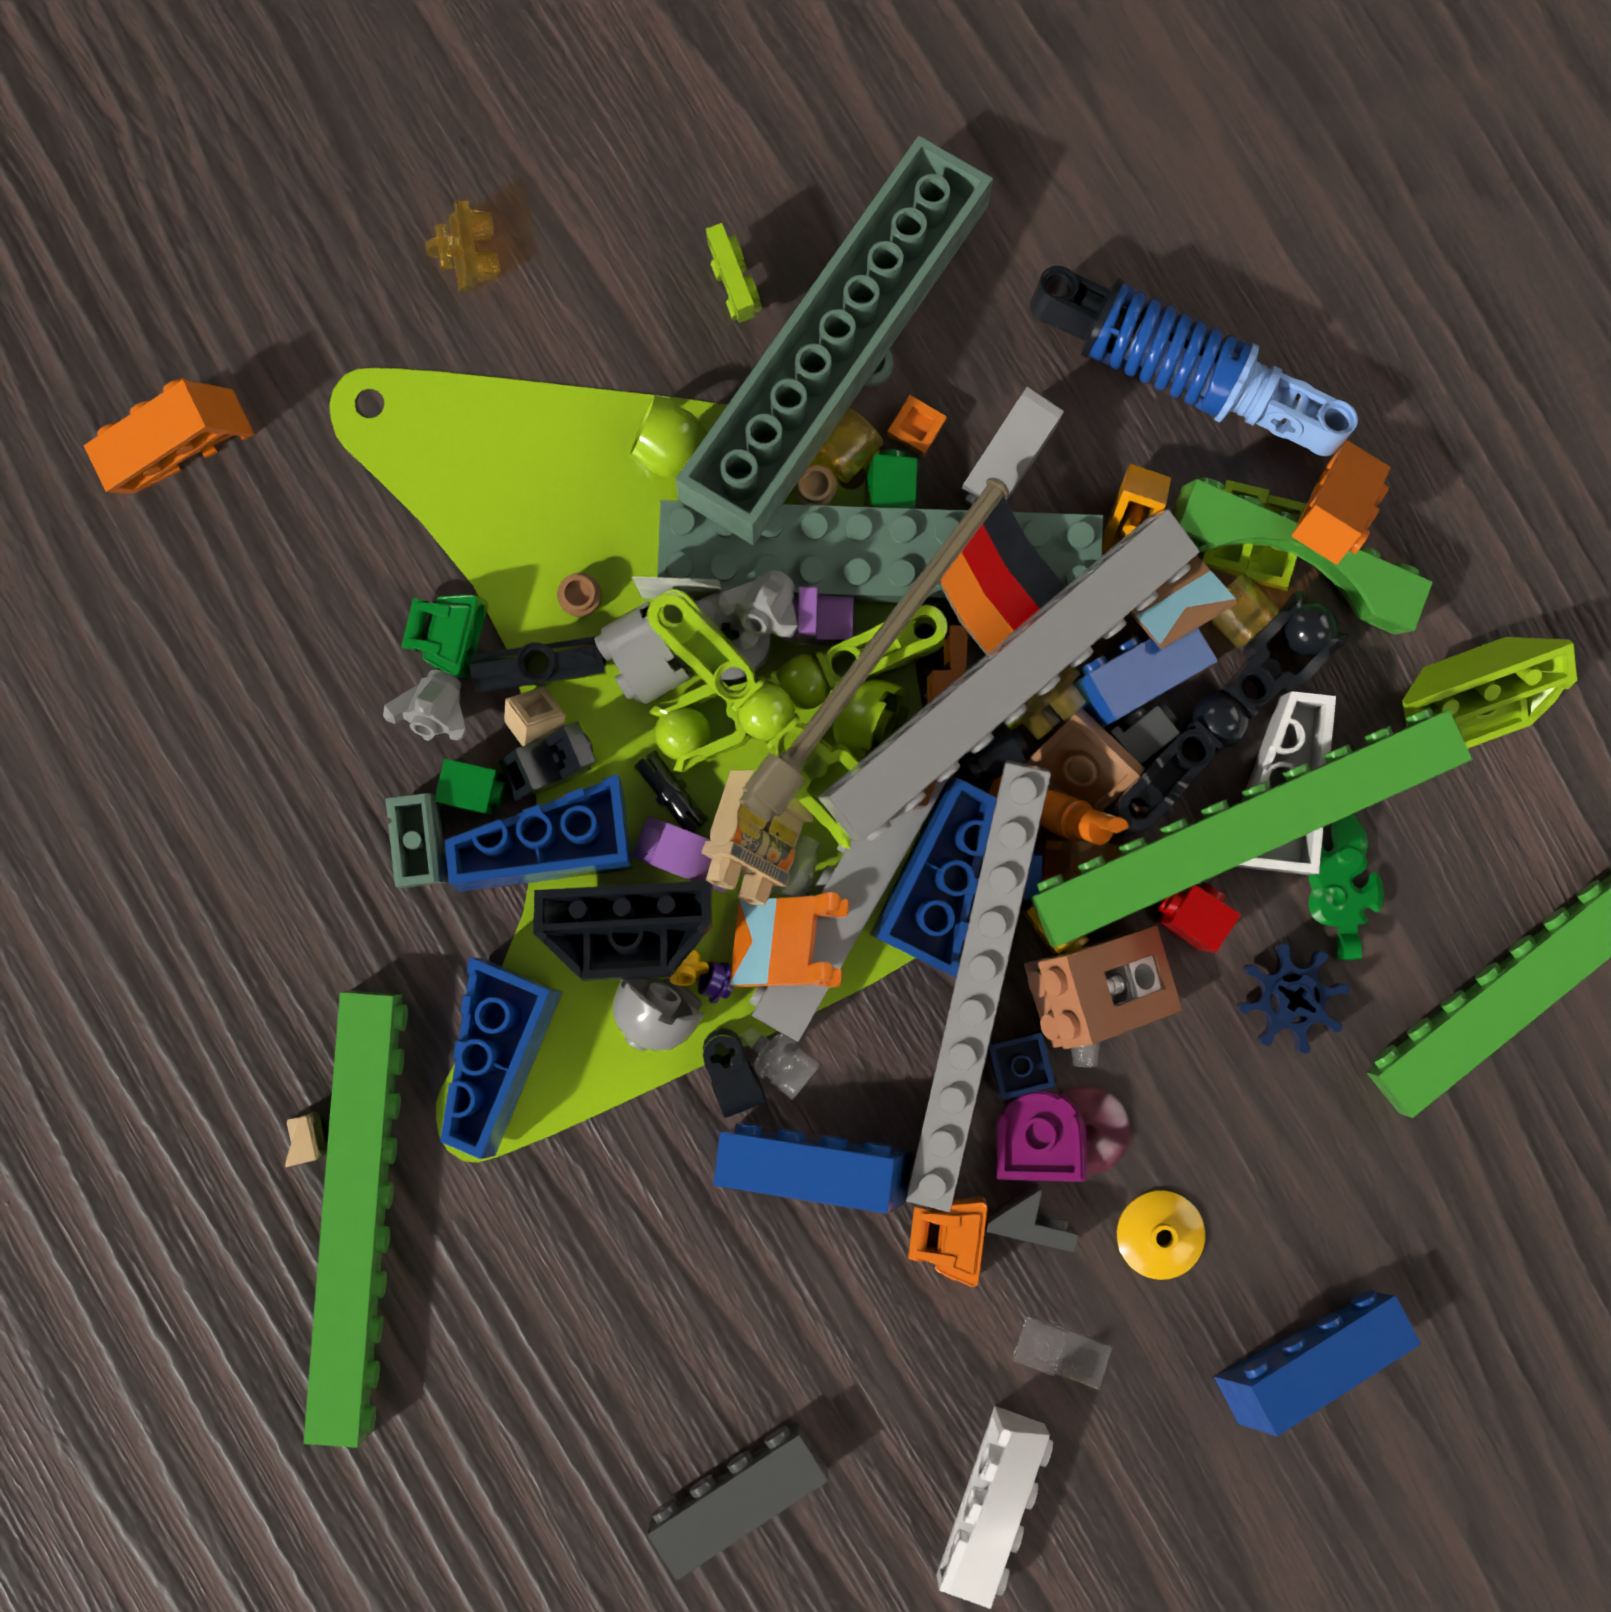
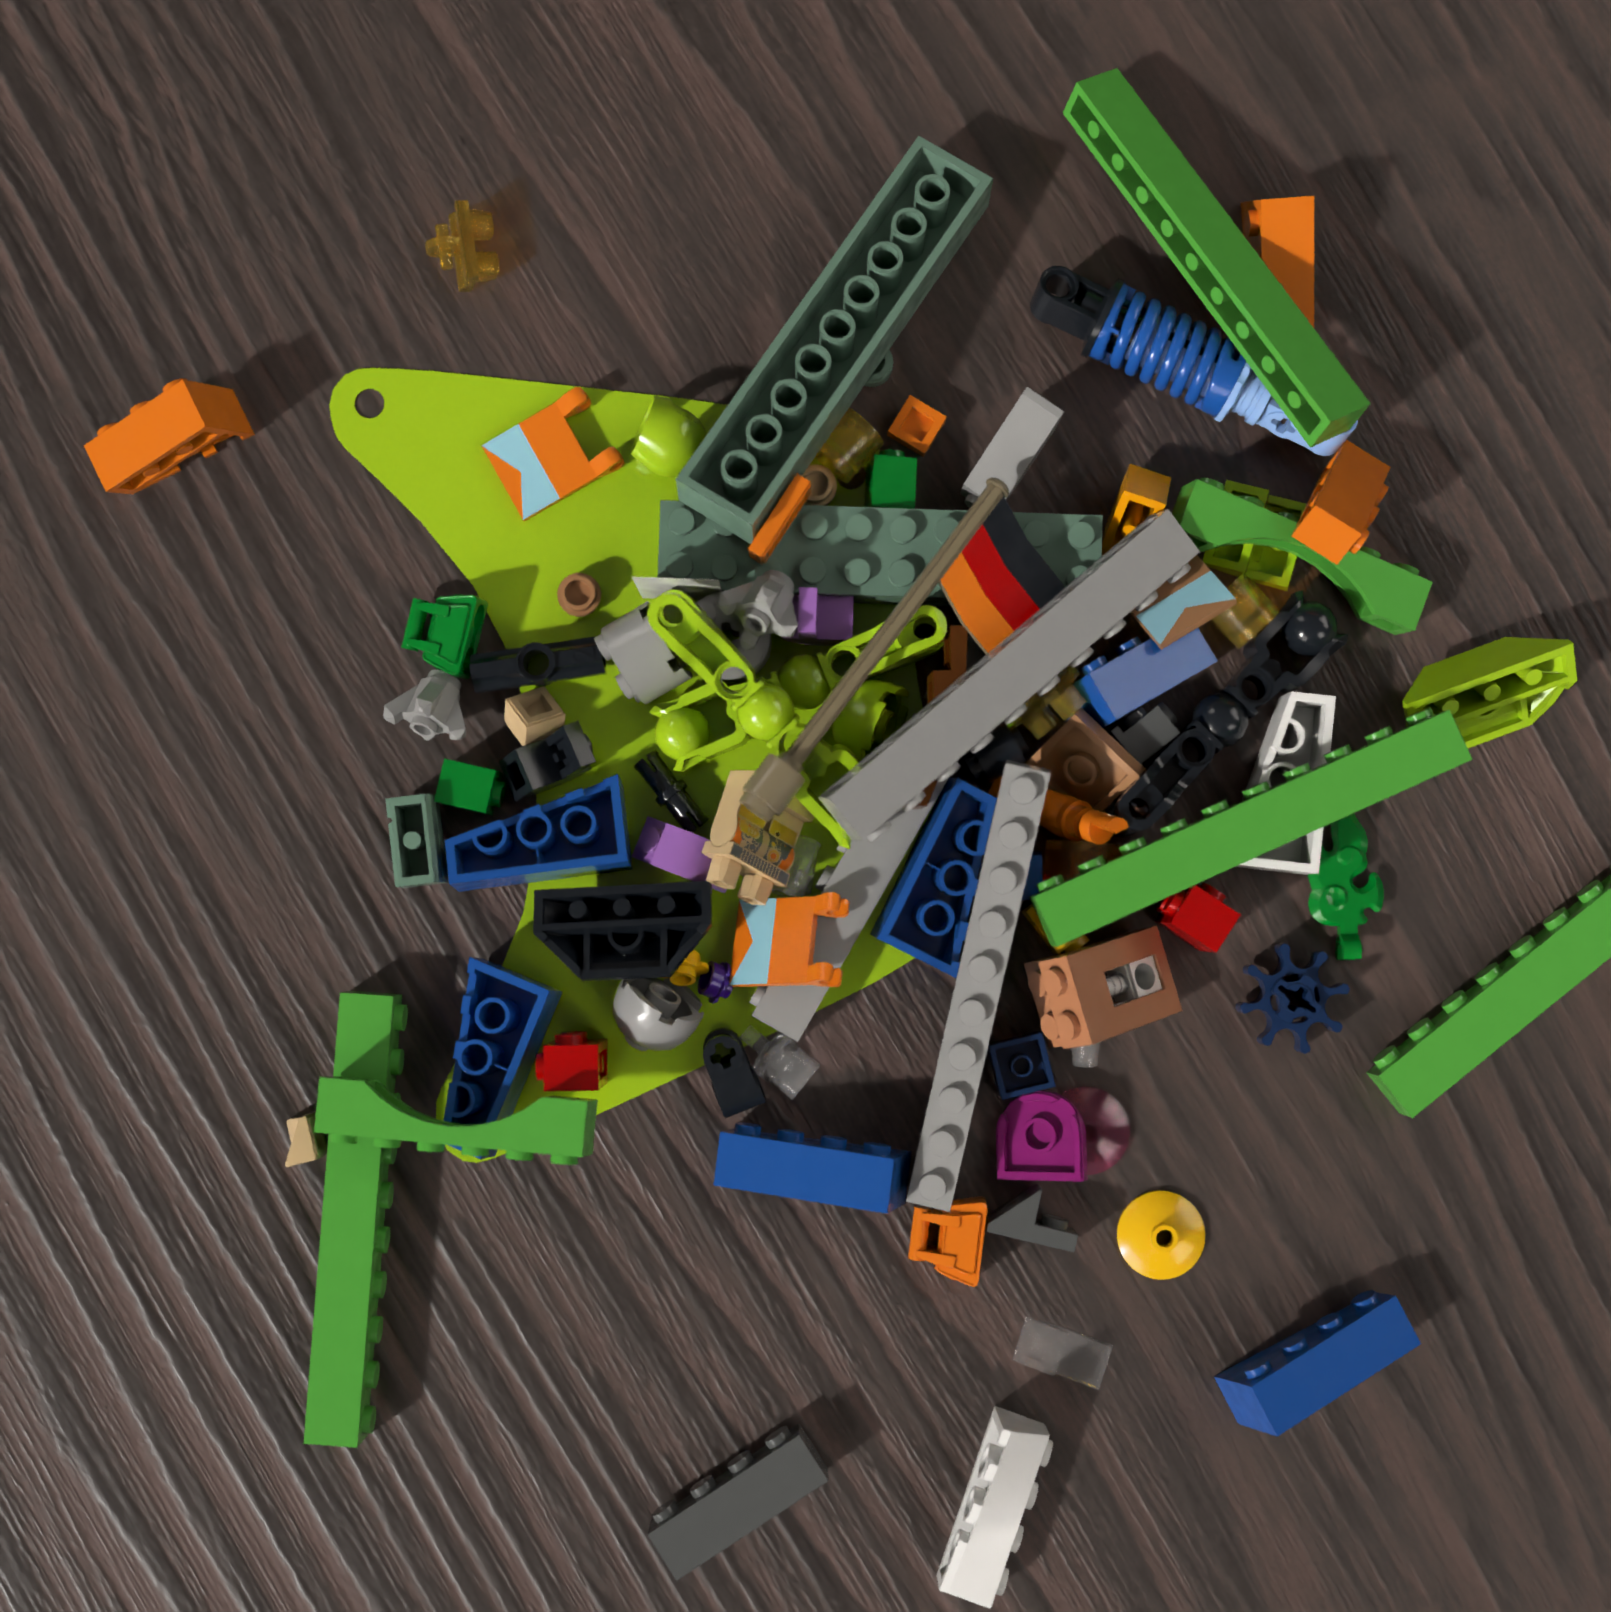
lime plate [706,223,762,323] -> none
none -> bright green arch [314,1076,598,1165]
none -> orange flag [481,387,625,521]
none -> red brick [536,1031,608,1092]
none -> orange tile [748,473,811,565]
none -> bright green brick [1062,68,1371,448]
none -> orange wedge [1240,196,1314,328]

